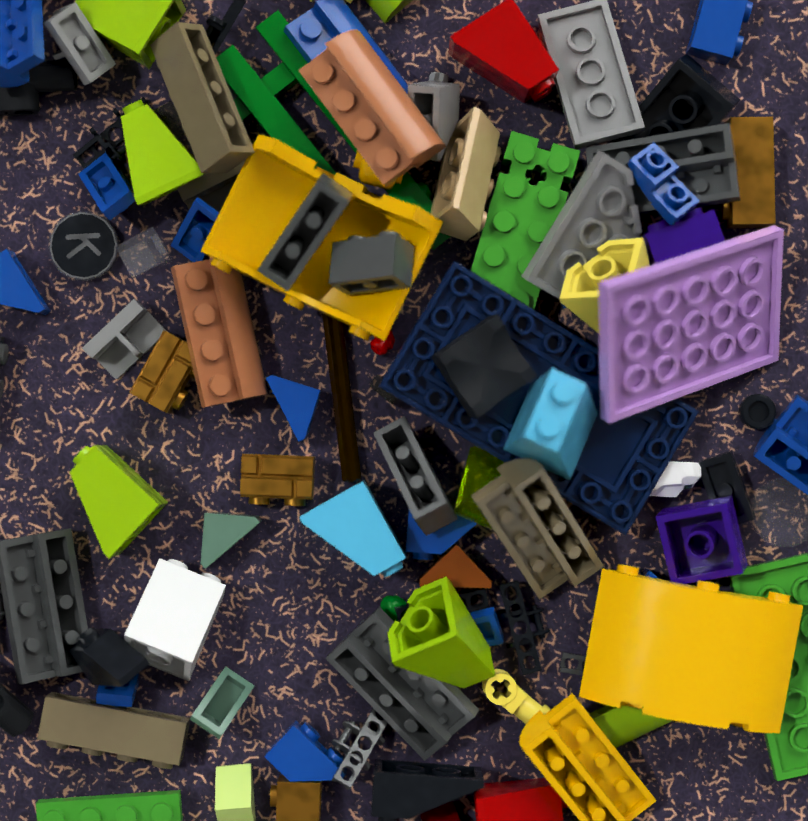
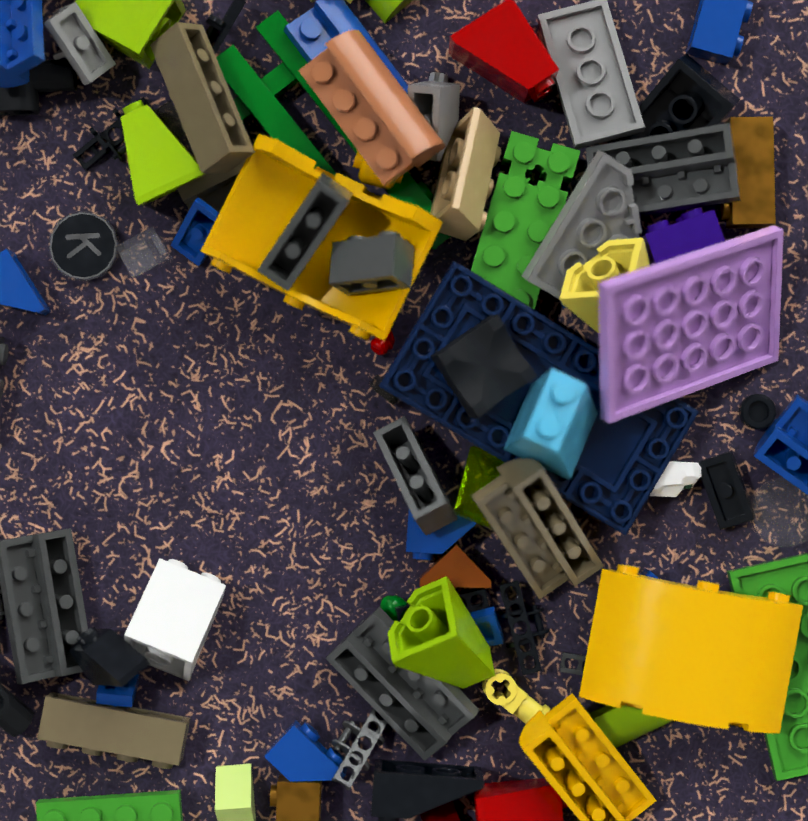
lime slope [70,445,168,559] -> none
blue slope [78,152,135,221] -> none
light grey panel [82,299,166,379] -> none
pearl gold brick [129,330,195,413] -> none
nougat brick [171,258,268,408] -> none
sand green slope [190,666,254,739] -> none
sand green slope [200,511,262,569] -> none
pearl gold brick [240,454,315,506] -> none
blue slope [266,375,322,442] -> none
medium azure slope [299,480,406,578] -> none
dark brown axle [322,313,361,482] -> none
blue slope [627,142,700,226] -> none
dark purple brick [656,495,748,584] -> none

